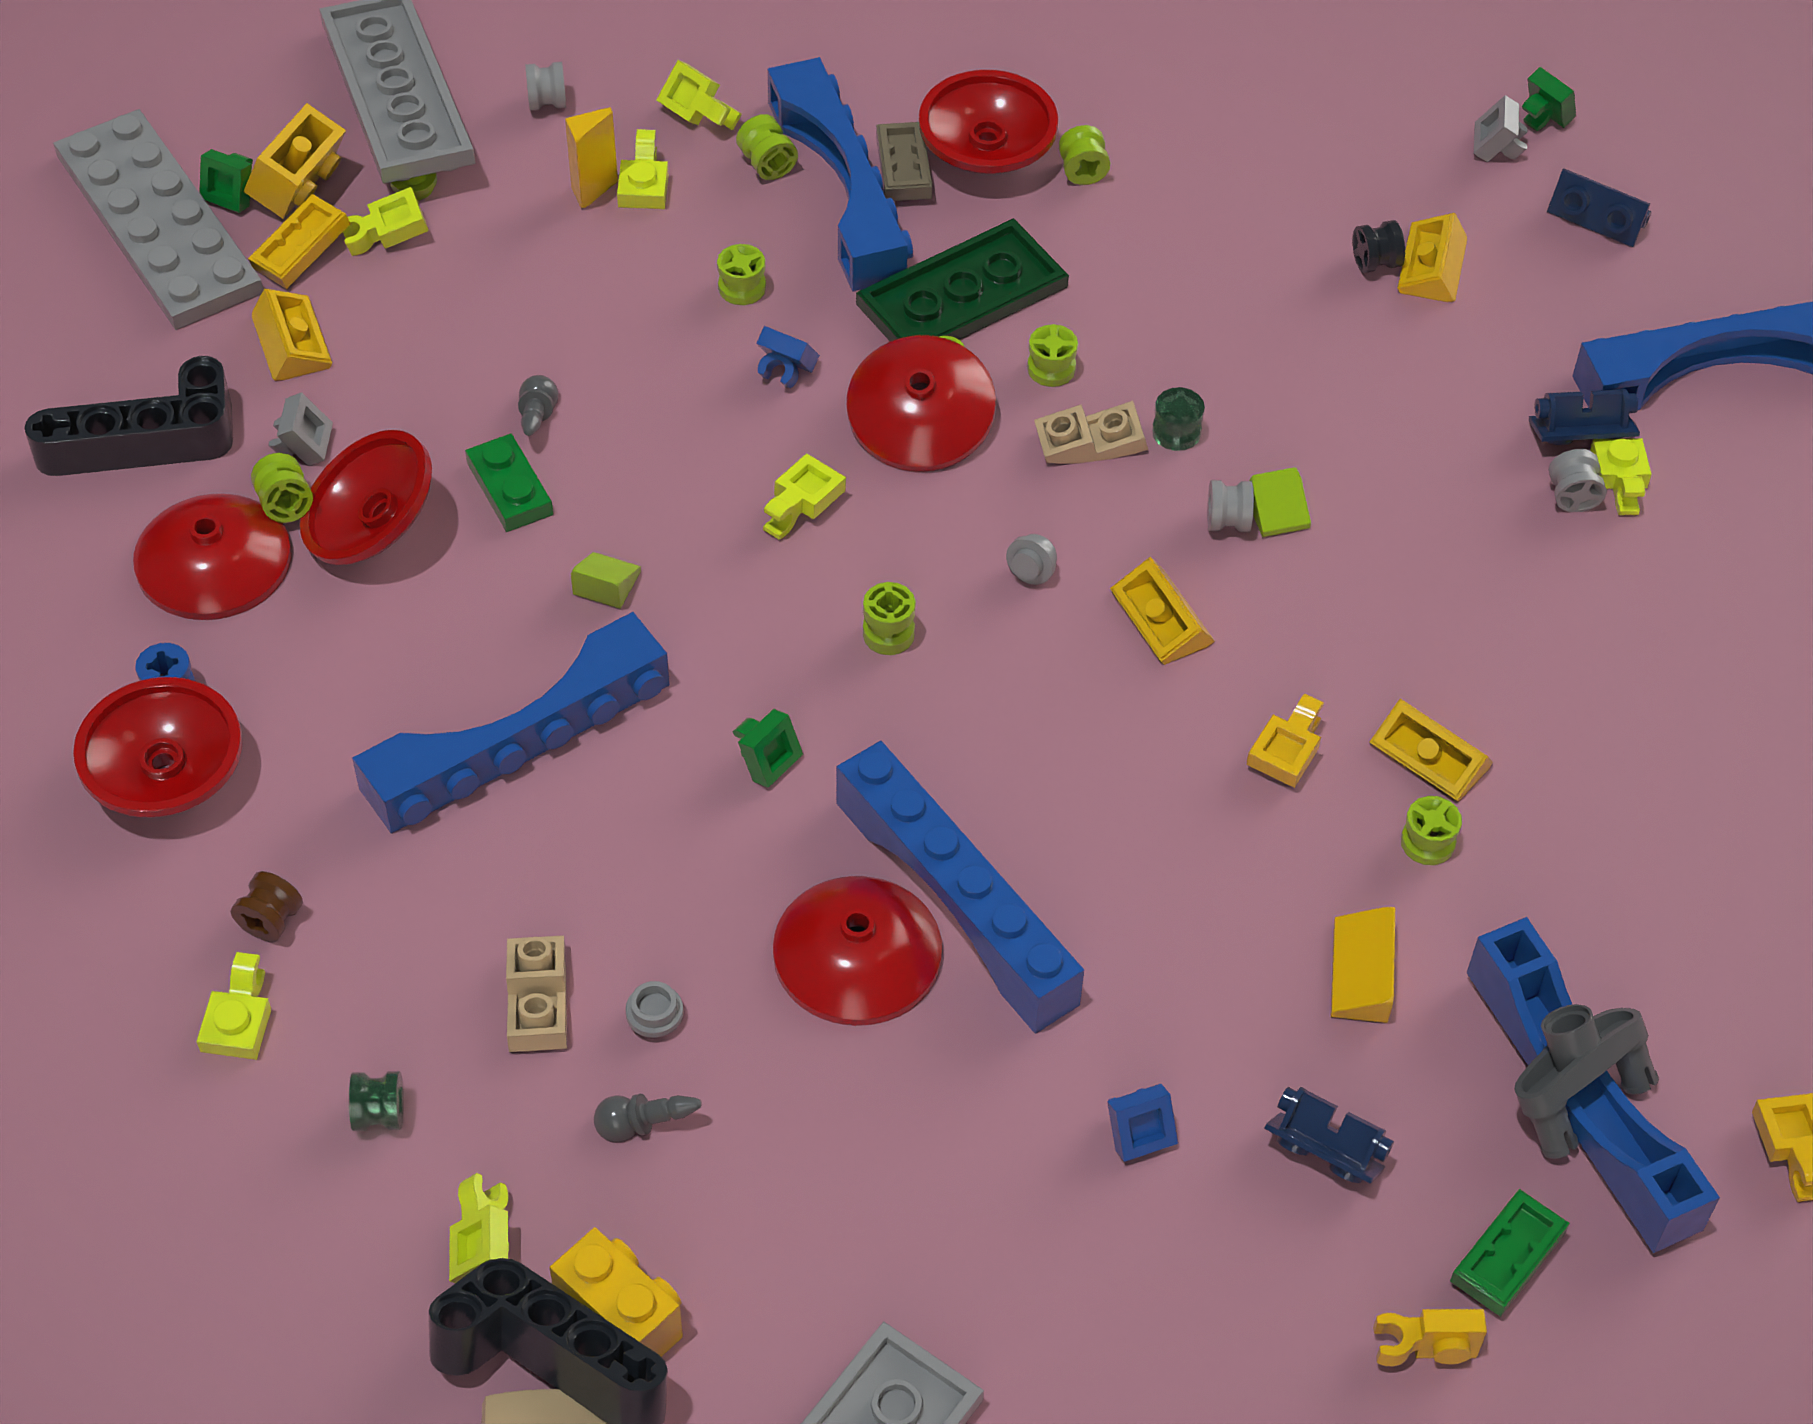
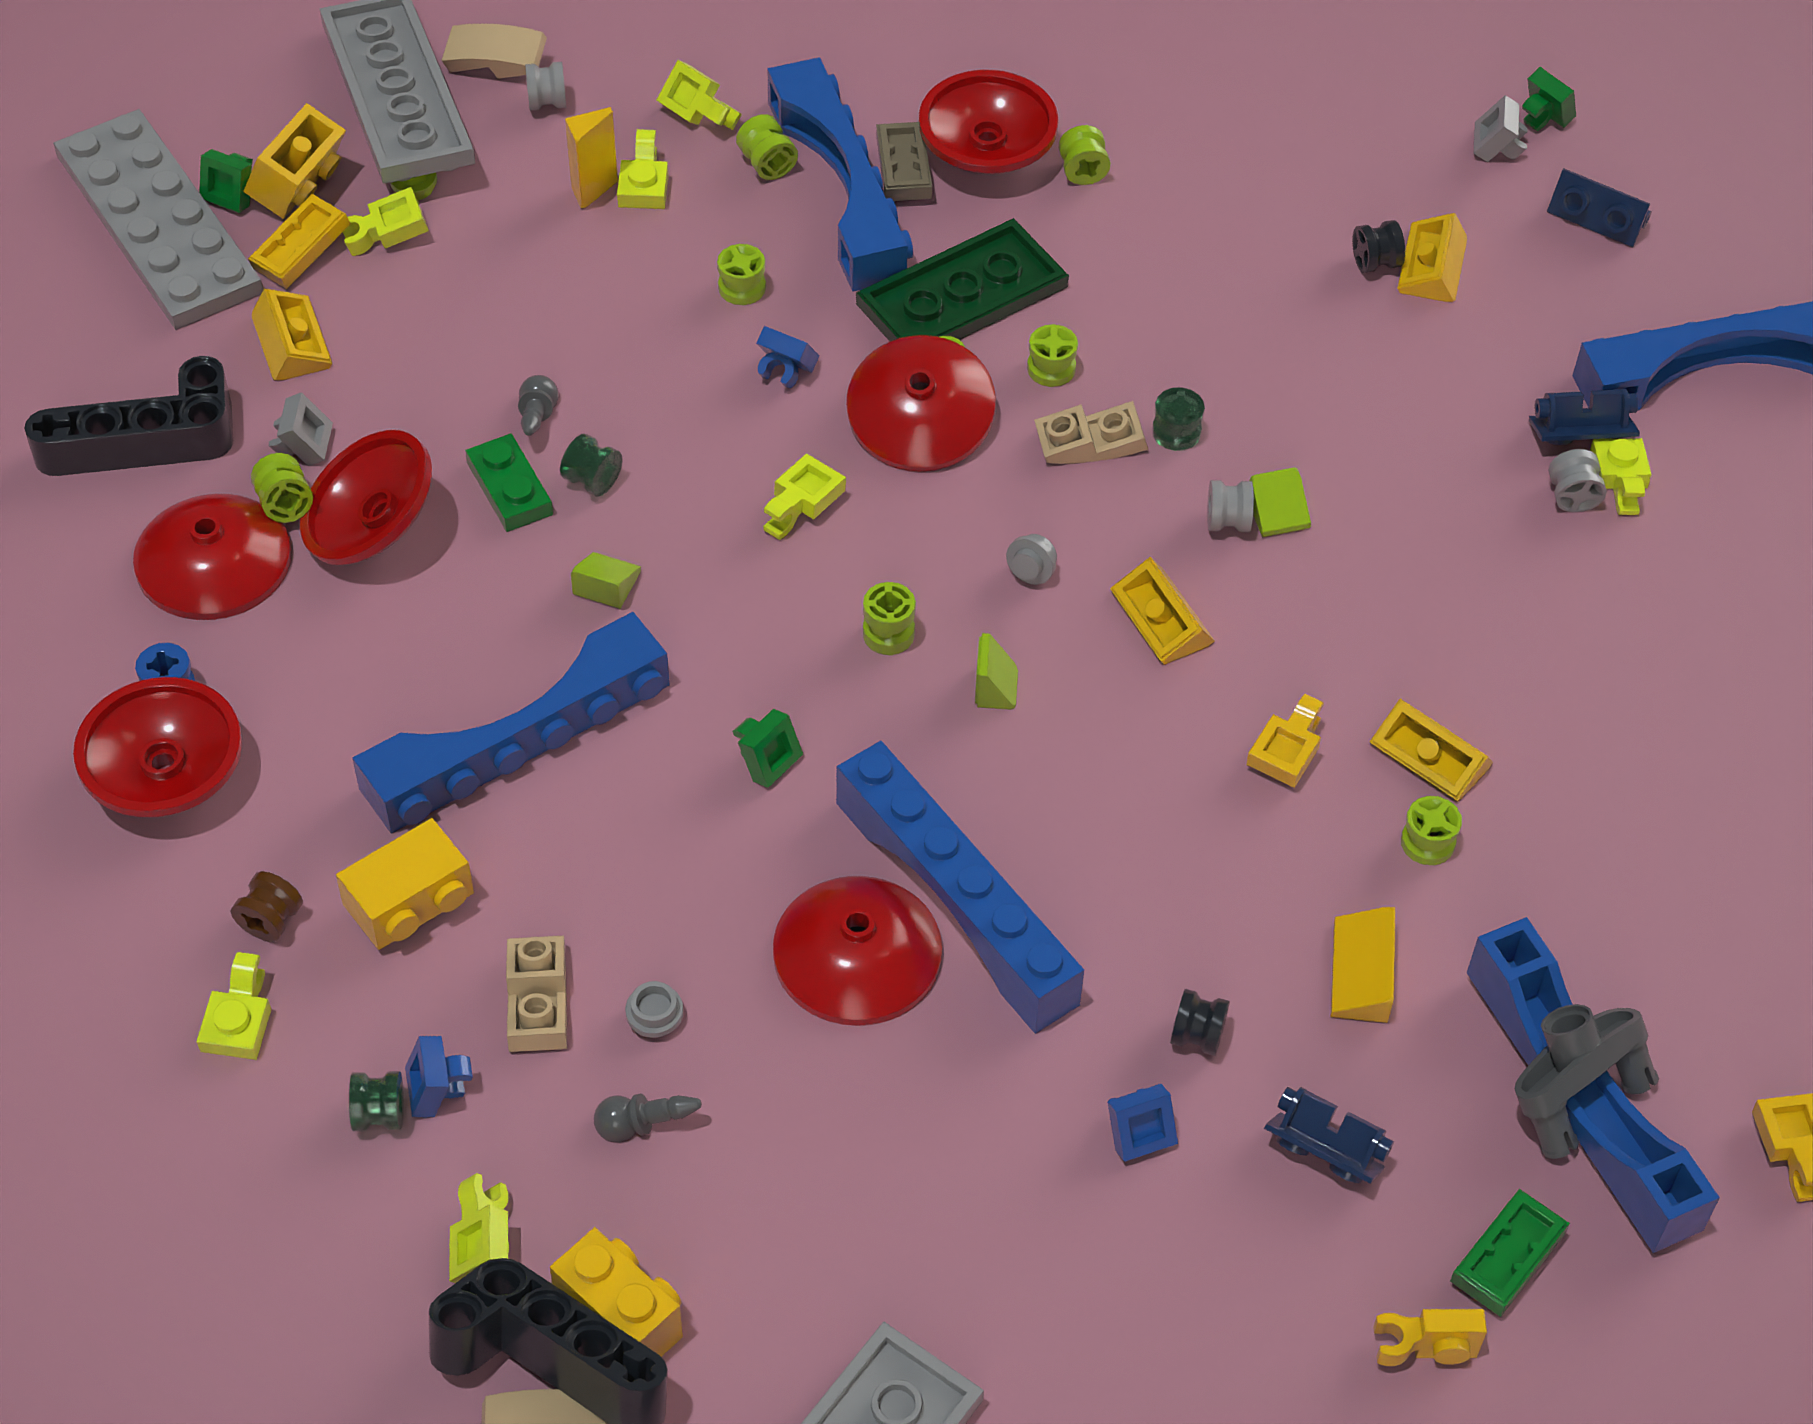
none -> yellow brick [336,818,474,951]
none -> blue tile [405,1036,473,1117]
none -> tan slope [442,24,547,79]
none -> clear green wheel [560,434,623,496]
none -> lime slope [975,633,1018,710]
none -> black wheel [1170,989,1230,1056]

